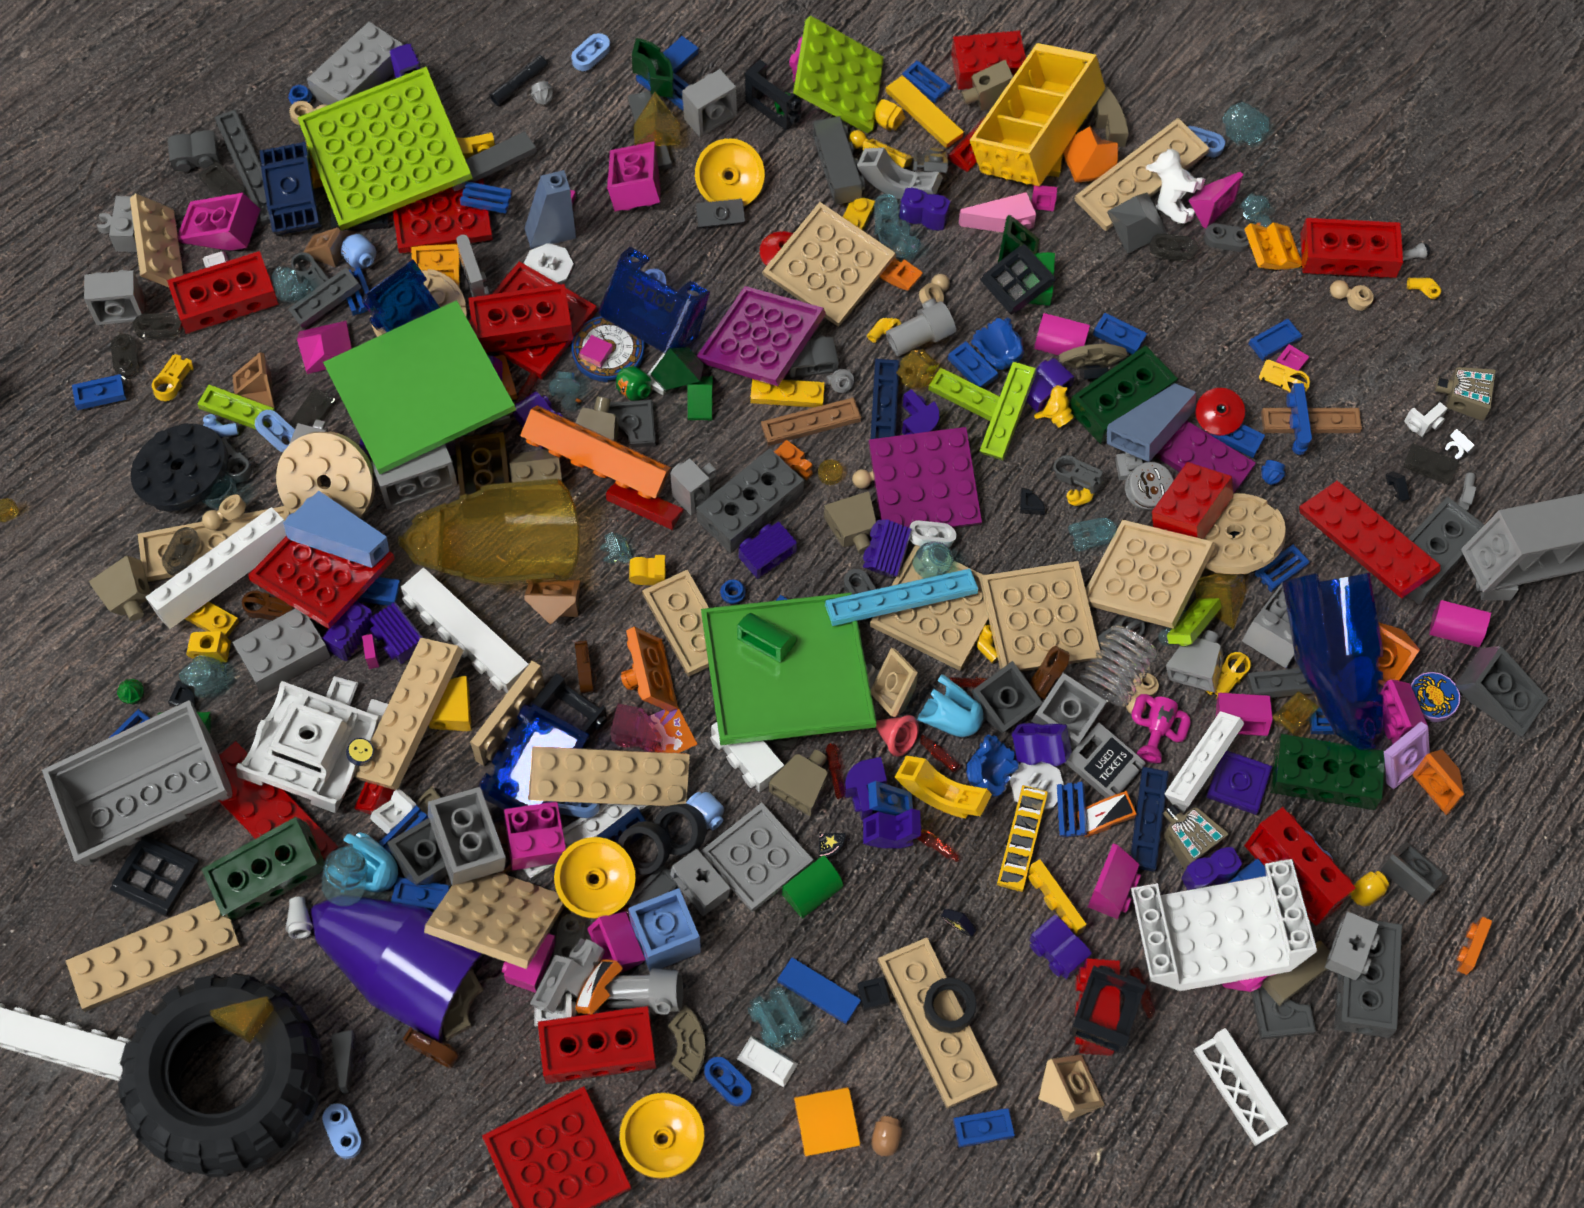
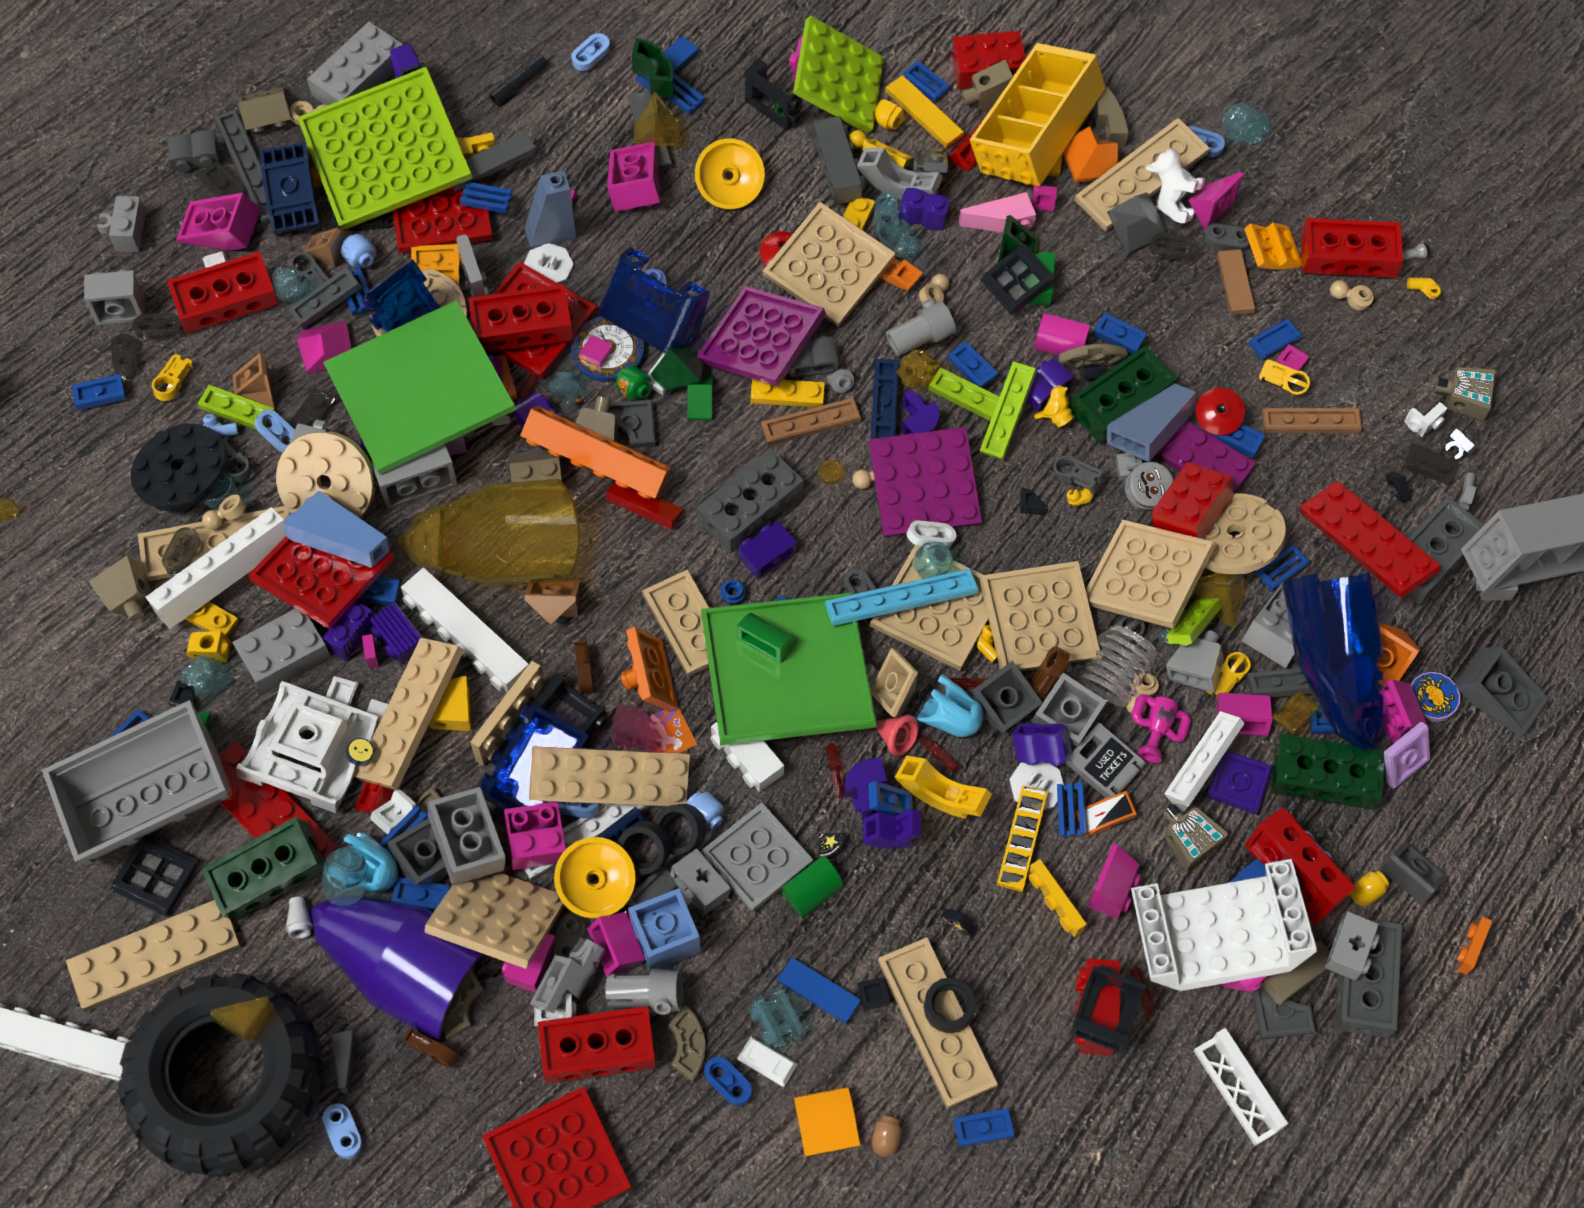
green plate [117,679,144,704] -> none
tan plate [130,193,183,287] -> none
reddish brown piece [242,590,295,620] -> none
blue plate [288,85,312,104] -> none
dark brown brick [455,432,514,517] -> none
light grey plate [531,81,554,105] -> none
orange slope [575,959,623,1014] -> none
clear light blue tile [600,532,632,564] -> none
yellow dish [620,1093,704,1179] -> none
yellow leg [629,555,666,586] -> none
light grey brick [671,458,716,516] -> none
light grey brick [682,69,737,137] -> none
dark grey plate [696,199,745,228] -> none
dark tan torso [769,750,828,817] -> none
orange plate [774,440,813,480] -> none
dark tan torso [824,491,876,554] -> none
dark purple brick [863,519,912,577] -> none
yellow arm [867,318,902,343] -> none
clear red piece [916,829,959,862] -> none
blue hair [966,735,1019,797] -> none
blue hair [971,318,1024,370] -> none
dark purple brick [1029,914,1092,980] -> none
tan slope [1039,1055,1105,1122] -> none
clear light blue plate [1068,518,1116,551] -> none
dark blue plate [1130,767,1169,872] -> none
dark purple brick [1181,847,1242,890] -> none
clear light blue animal [1239,192,1272,228] -> none
blue plate [1261,460,1286,485] -> none
blue plate [1286,383,1312,455] -> none
orange slope [1412,749,1464,815] -> none
dark pink brick [1429,600,1491,647] -> none
none -> dark tan slope [238,87,291,132]
none -> medium nougat tile [1217,249,1255,315]

